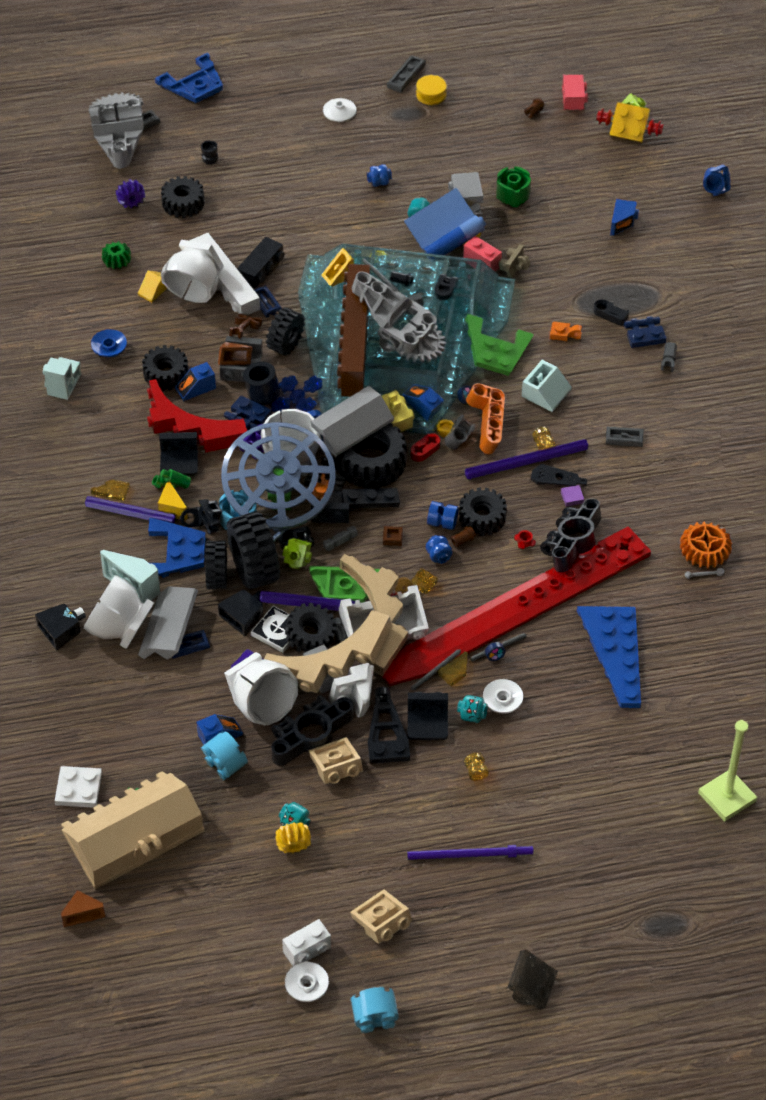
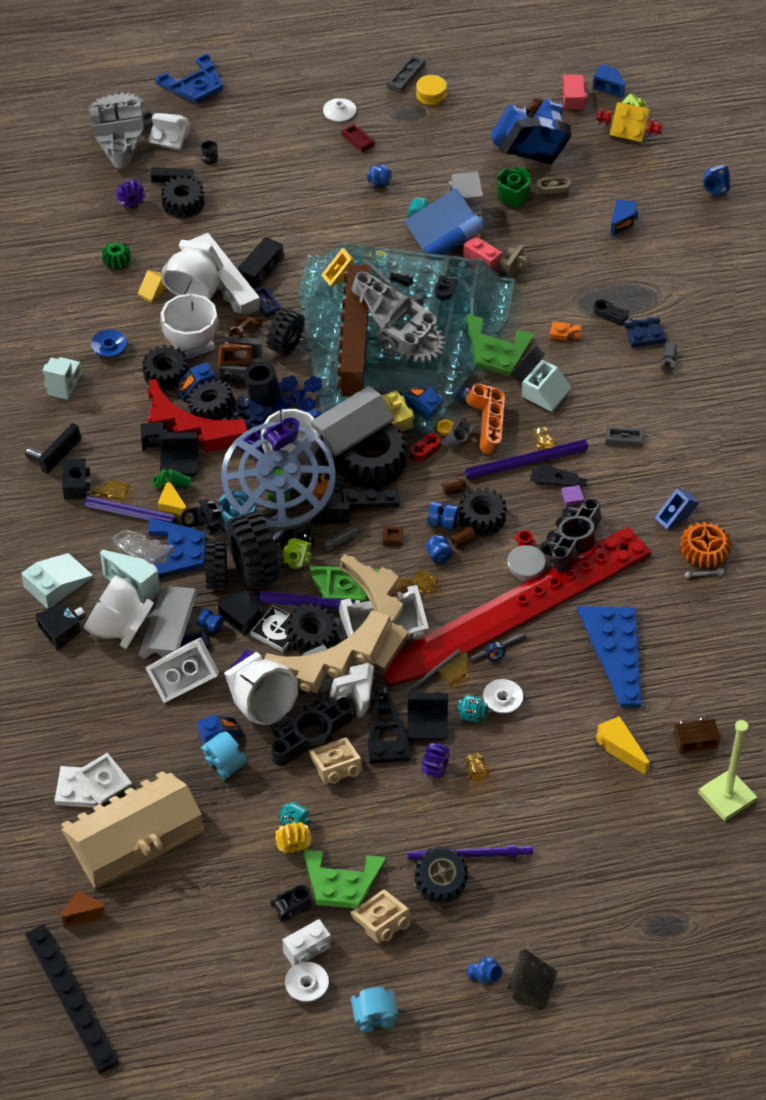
none -> light aqua slope [21,553,93,609]
none -> black piece [25,423,82,474]
none -> black plate [25,924,119,1074]
none -> black brick [62,458,90,500]
none -> white tile [75,753,132,805]
none -> clear wing [110,529,176,565]
none -> black window [140,422,167,451]
none -> white slope [146,637,219,703]
none -> white piece [148,113,191,151]
none -> black piece [150,167,194,183]
none -> white plate [160,293,219,359]
none -> black tyre [187,380,236,420]
none -> blue wheel [197,608,224,634]
none -> dark purple piece [263,417,299,451]
none -> black piece [270,885,312,922]
none -> bright green wing [304,850,385,909]
none -> dark red tile [341,124,375,152]
none -> black wheel [414,846,469,903]
none -> dark purple gear [421,743,450,778]
none -> reddish brown pin [441,476,466,494]
none -> blue animal [467,957,502,983]
none -> blue piece [490,99,572,165]
none -> light grey tile [507,545,546,582]
none -> black tyre [511,345,545,382]
none -> dark tan plate [537,176,571,194]
none -> blue slope [593,64,625,98]
none -> yellow slope [596,716,650,775]
none -> blue slope [654,488,700,530]
none -> reddish brown brick [673,717,720,754]

